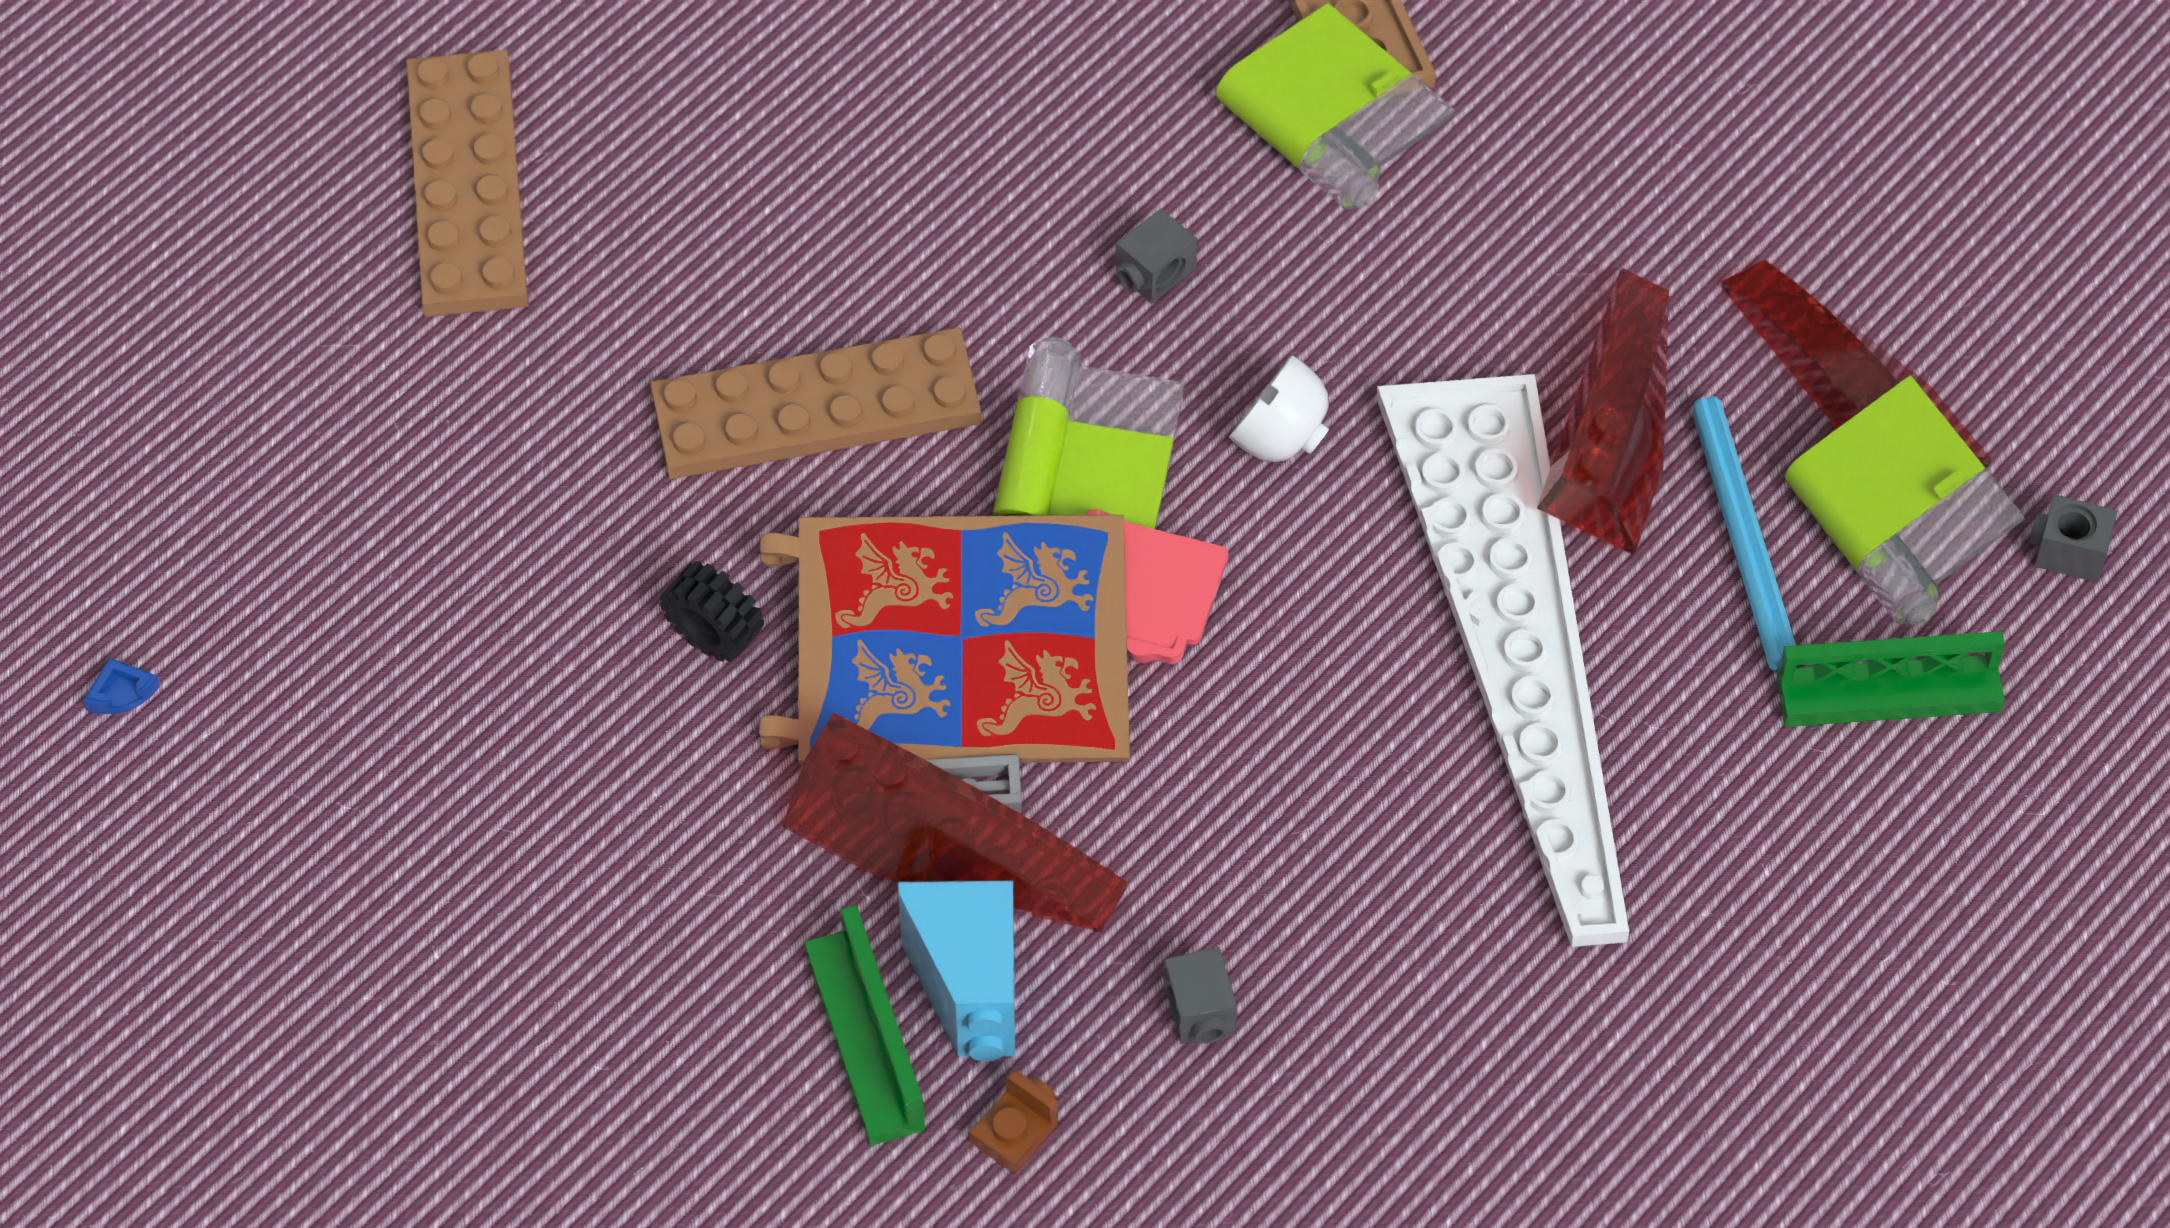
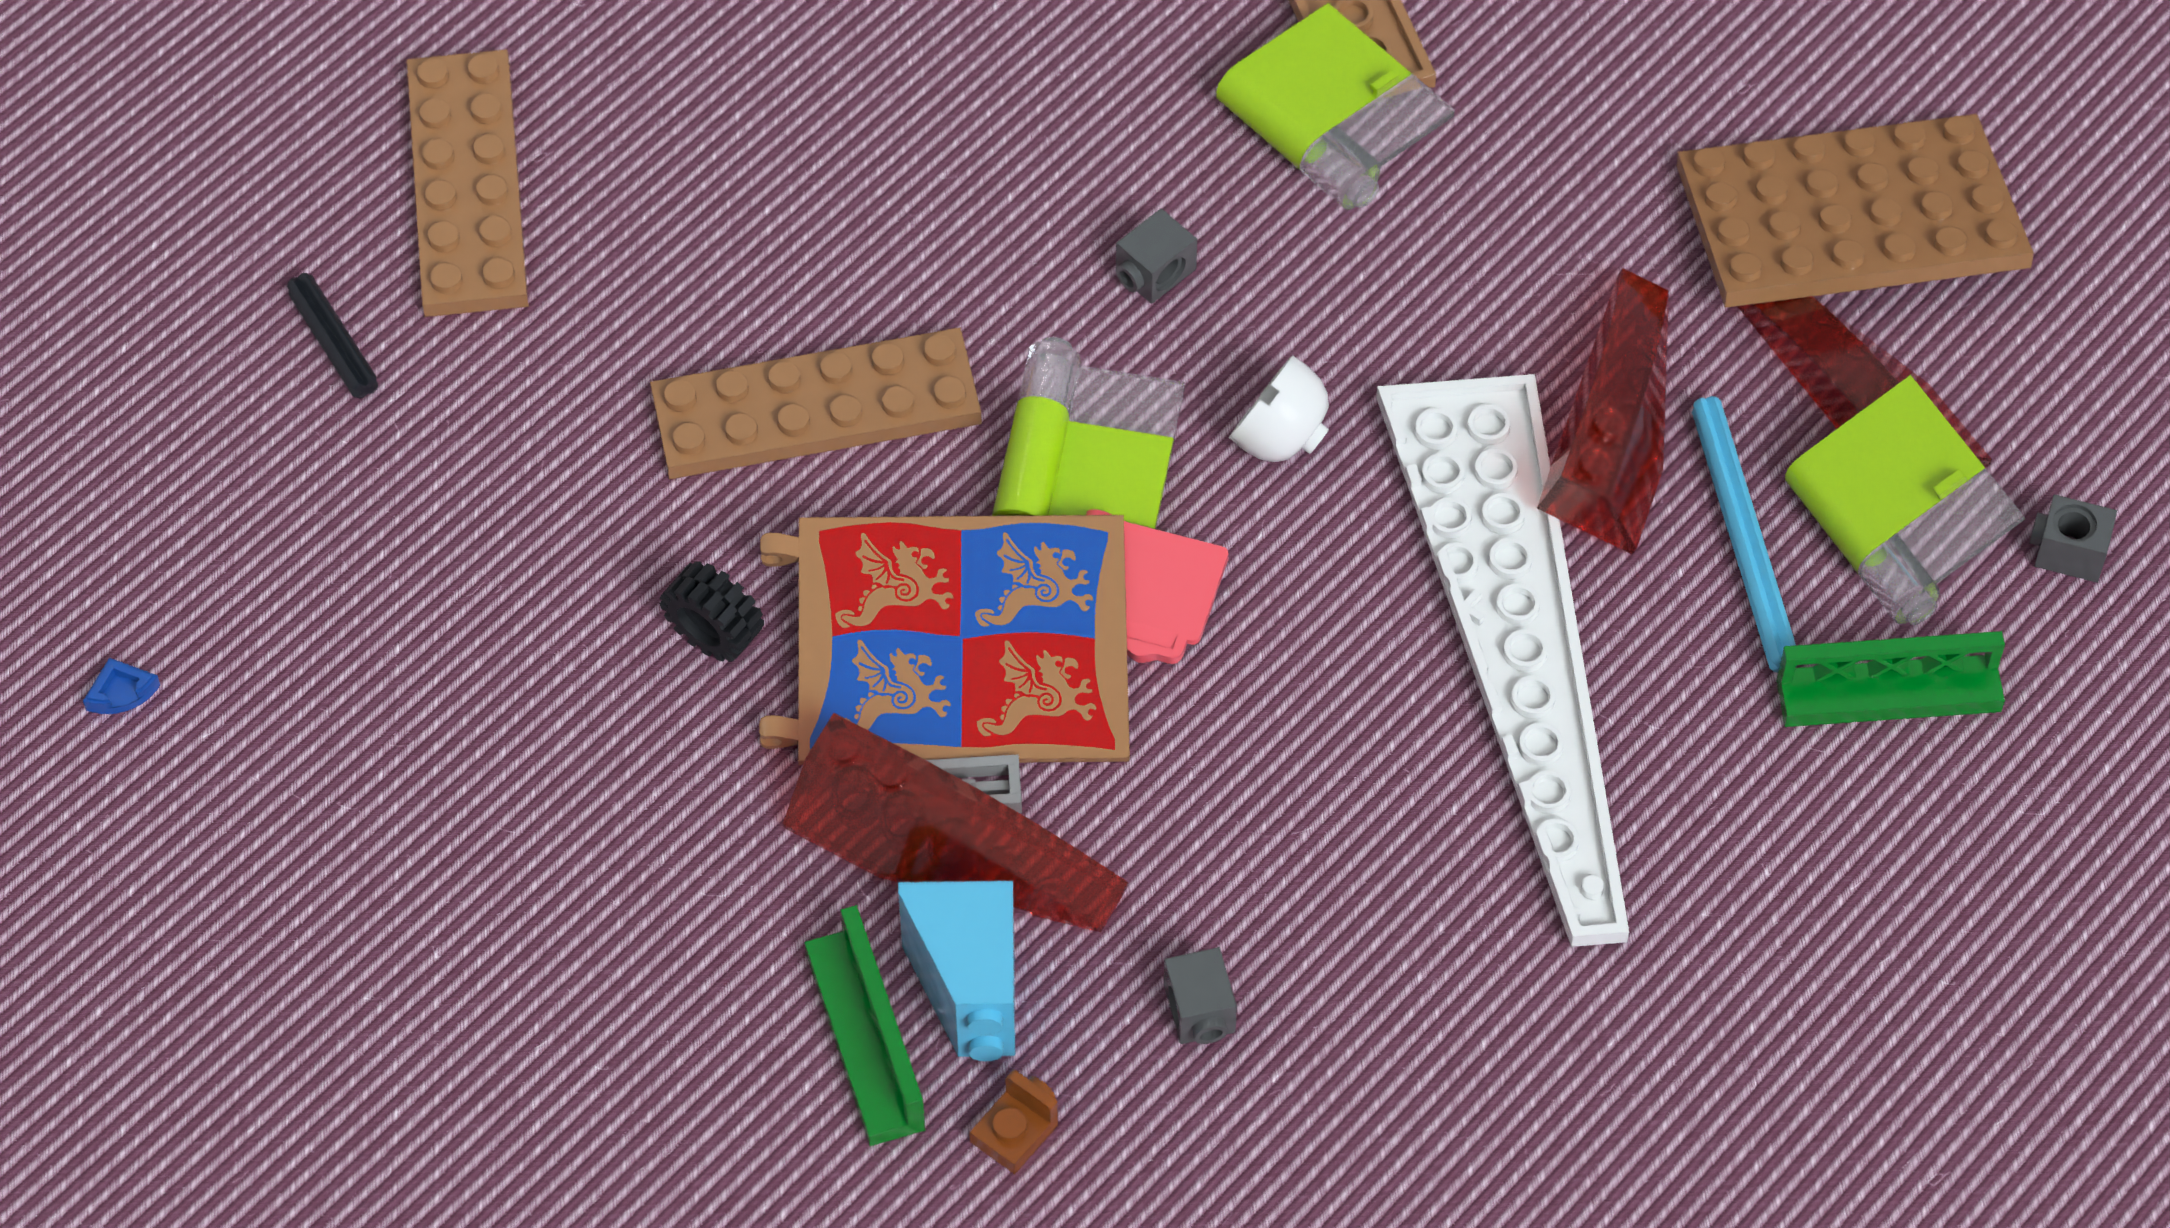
none -> black axle [287,273,378,398]
none -> medium nougat plate [1677,114,2034,308]

